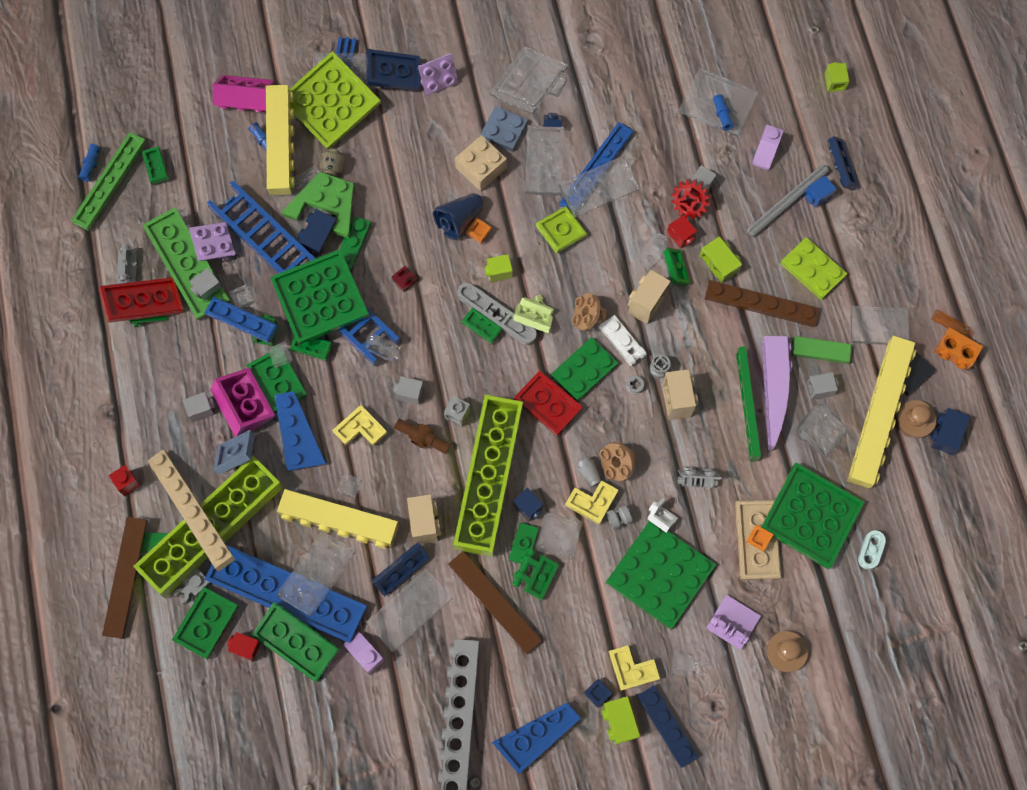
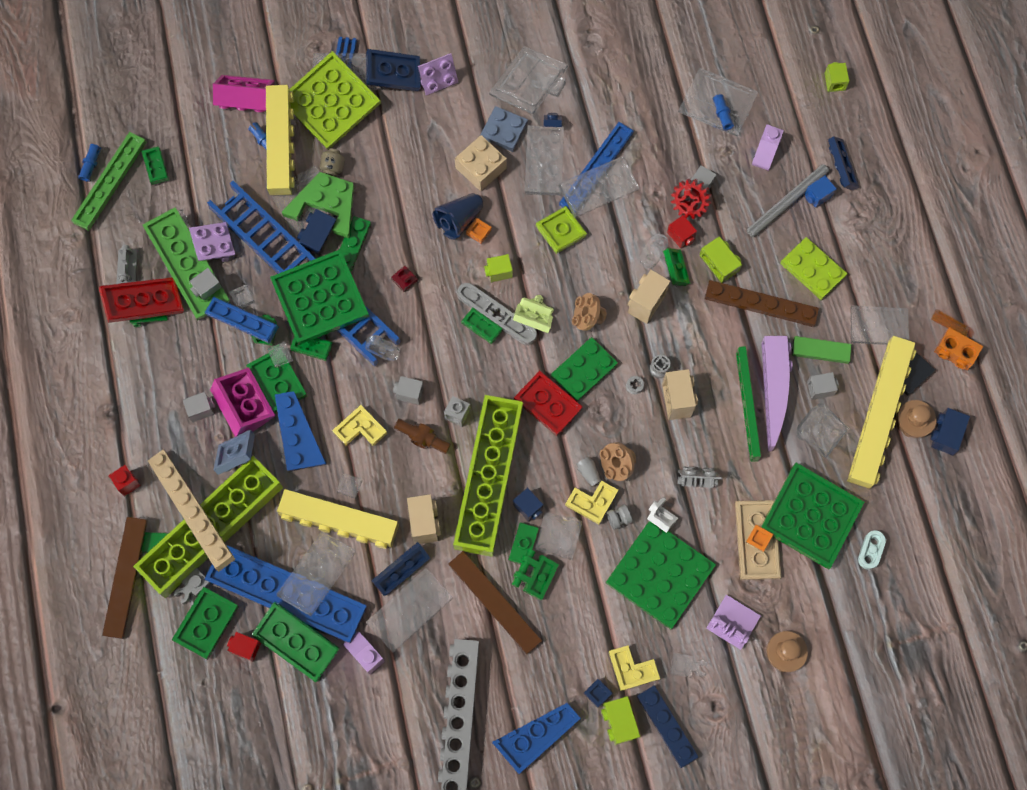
white plate [599,315,647,366] -> none

